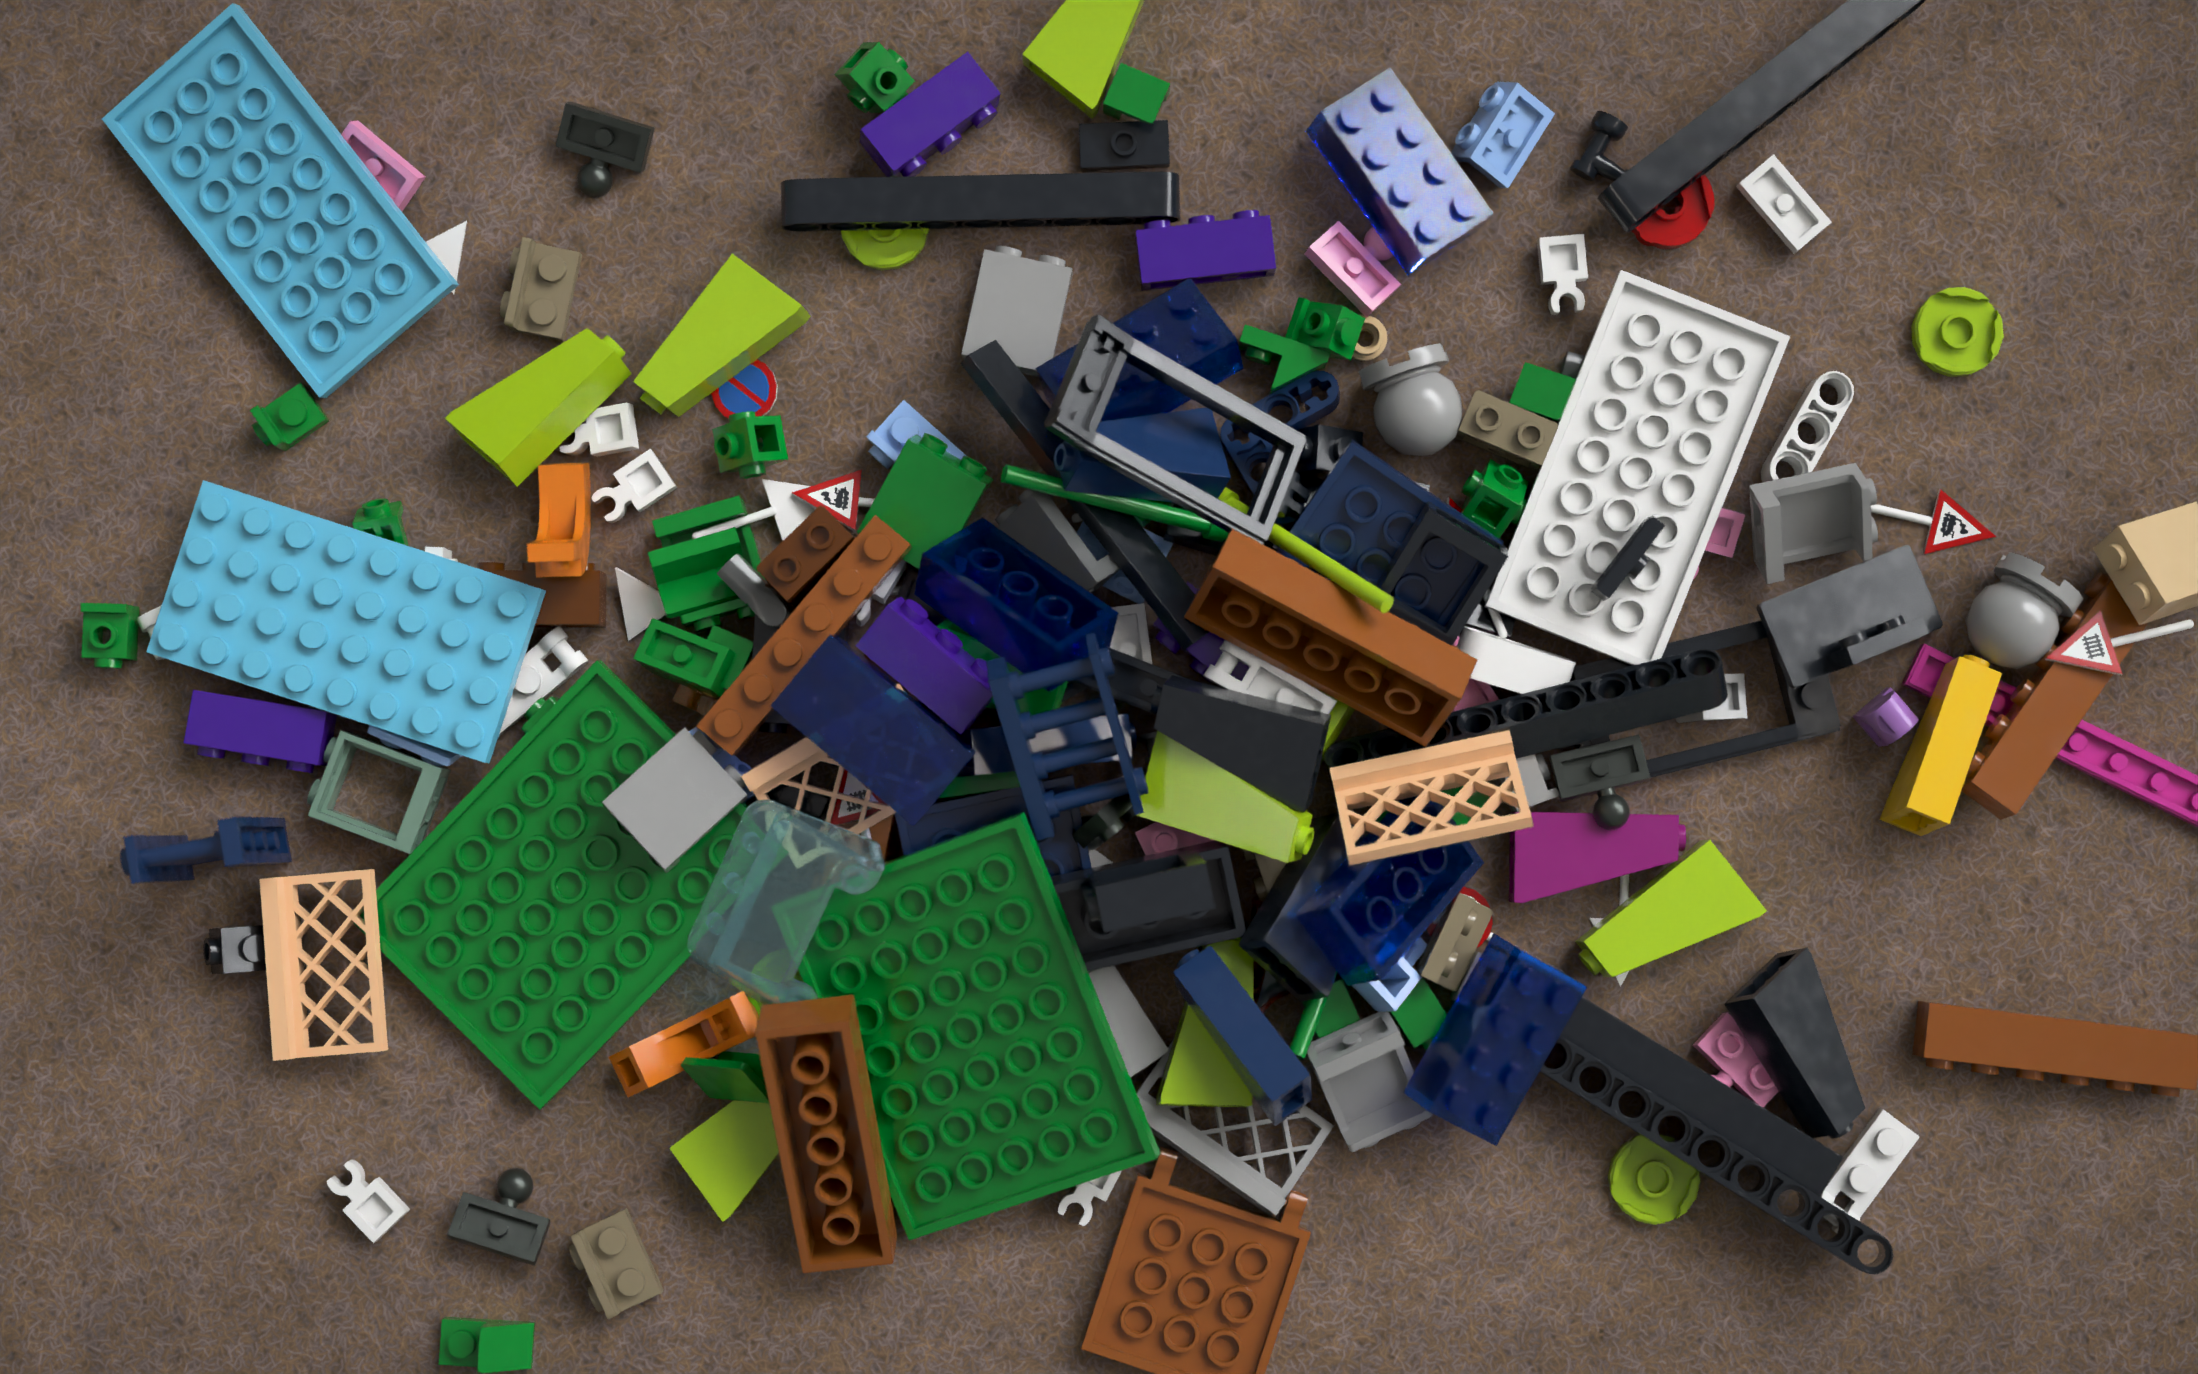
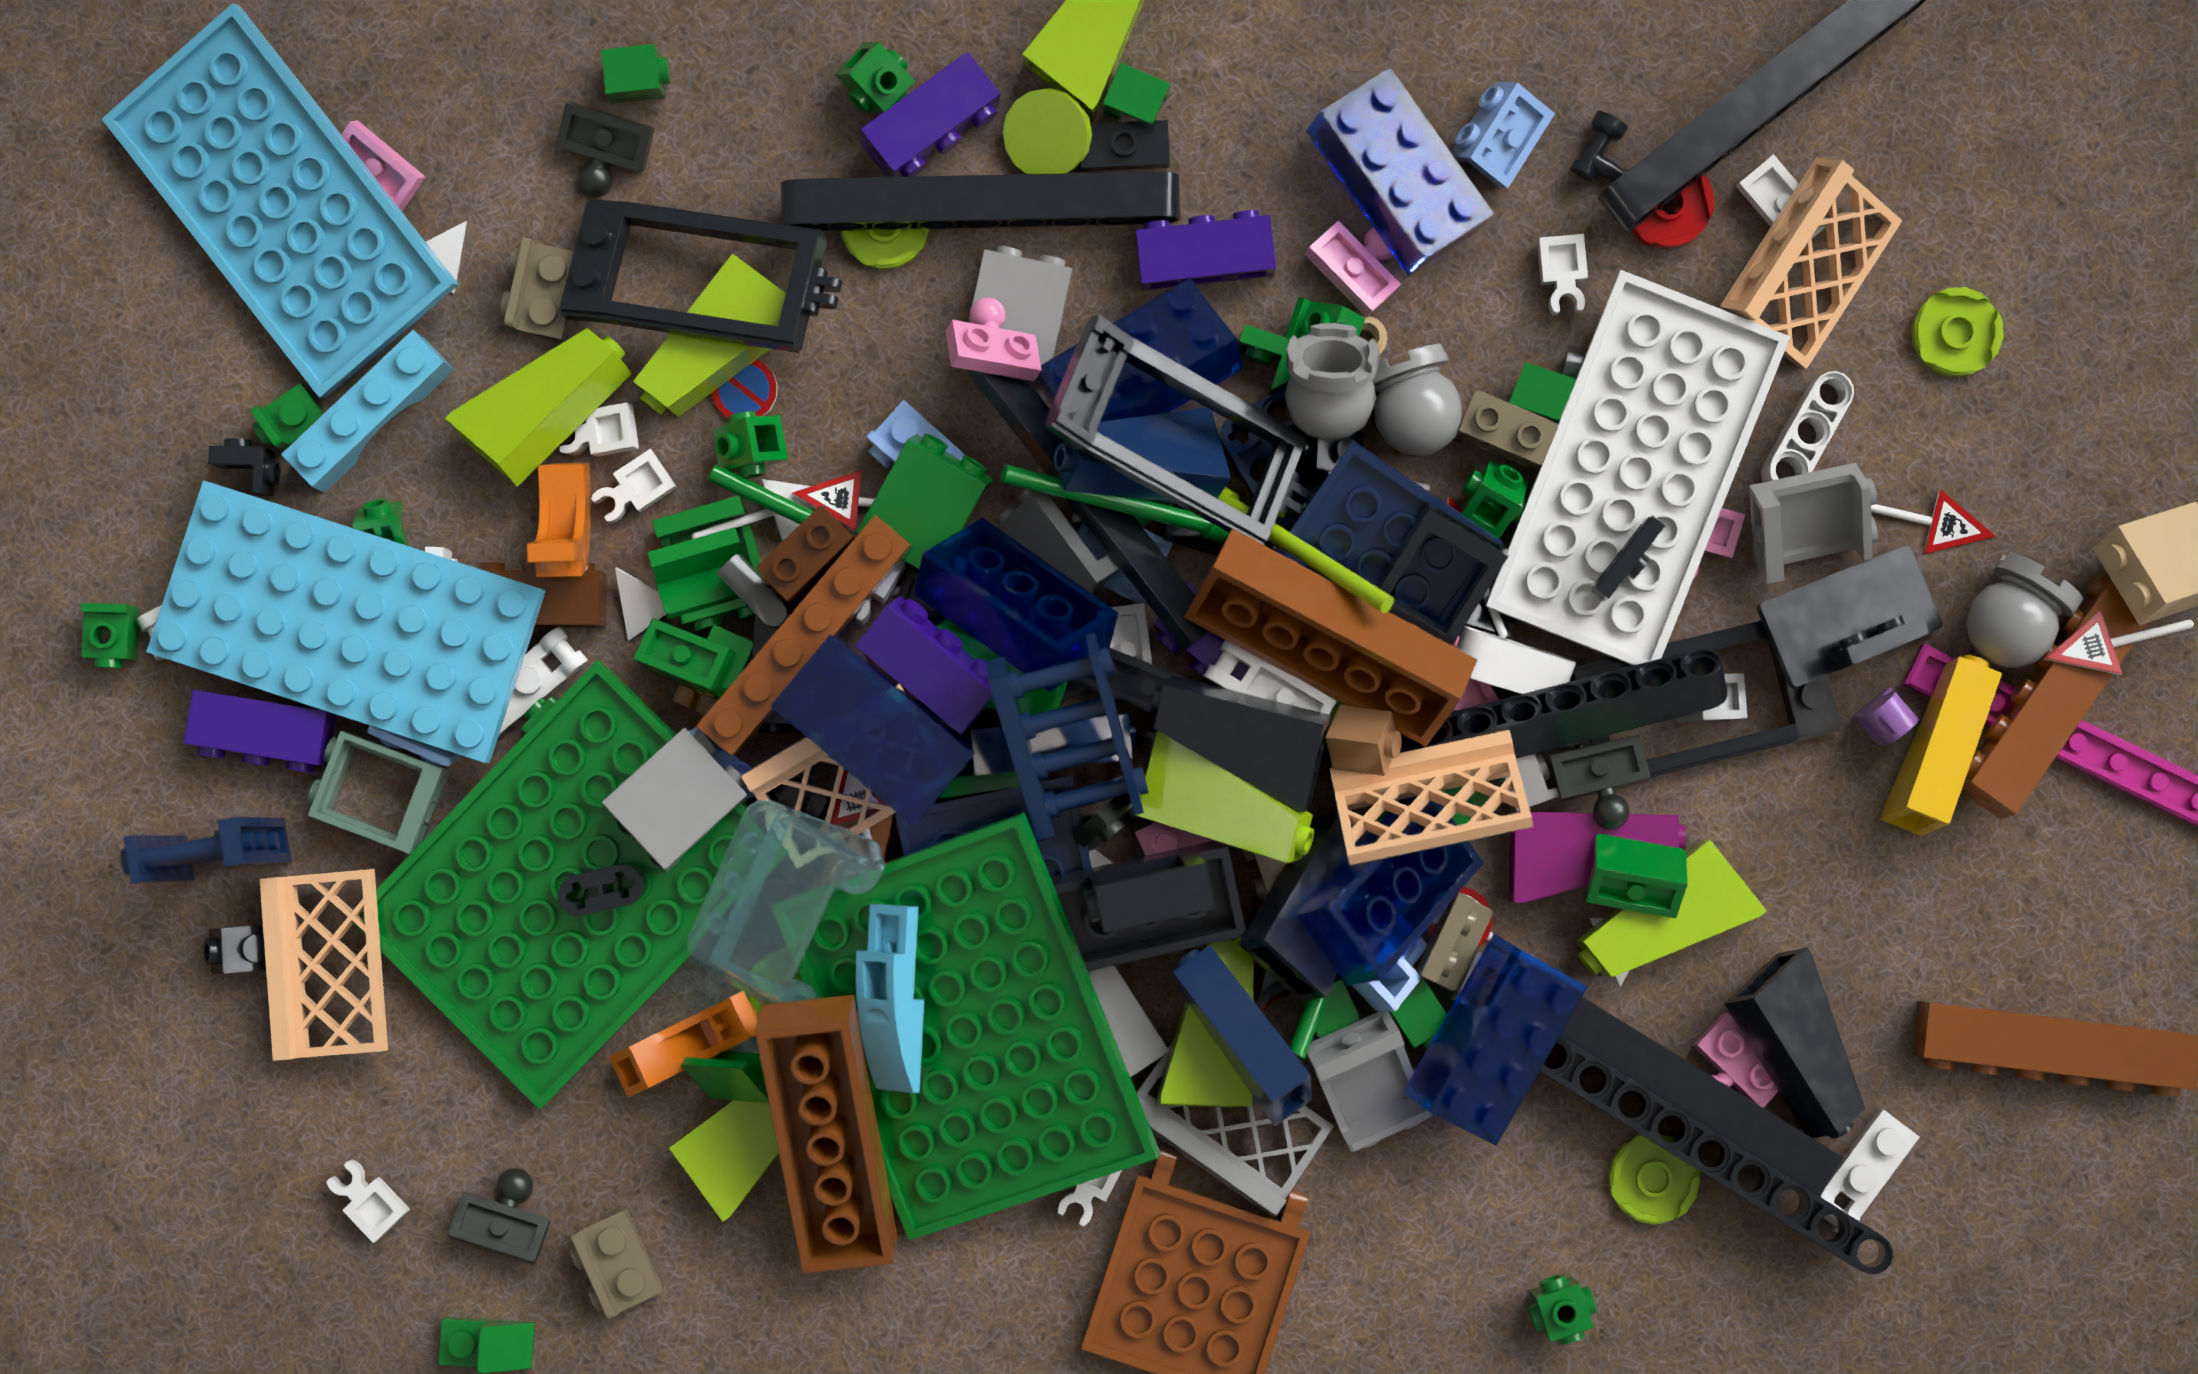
none -> black bracket [208,438,281,496]
none -> medium azure arch [281,330,455,492]
none -> black beam [558,863,647,916]
none -> black animal [559,199,843,353]
none -> green brick [601,44,671,104]
none -> green bar [708,464,813,524]
none -> medium azure slope [856,904,924,1093]
none -> bright pink plate [945,297,1041,381]
none -> lime tile [1003,88,1092,174]
none -> light grey tile [1285,323,1379,442]
none -> medium nougat brick [1325,705,1402,776]
none -> green brick [1527,1274,1597,1345]
none -> green panel [1586,834,1688,918]
none -> light nougat fence [1719,157,1902,369]

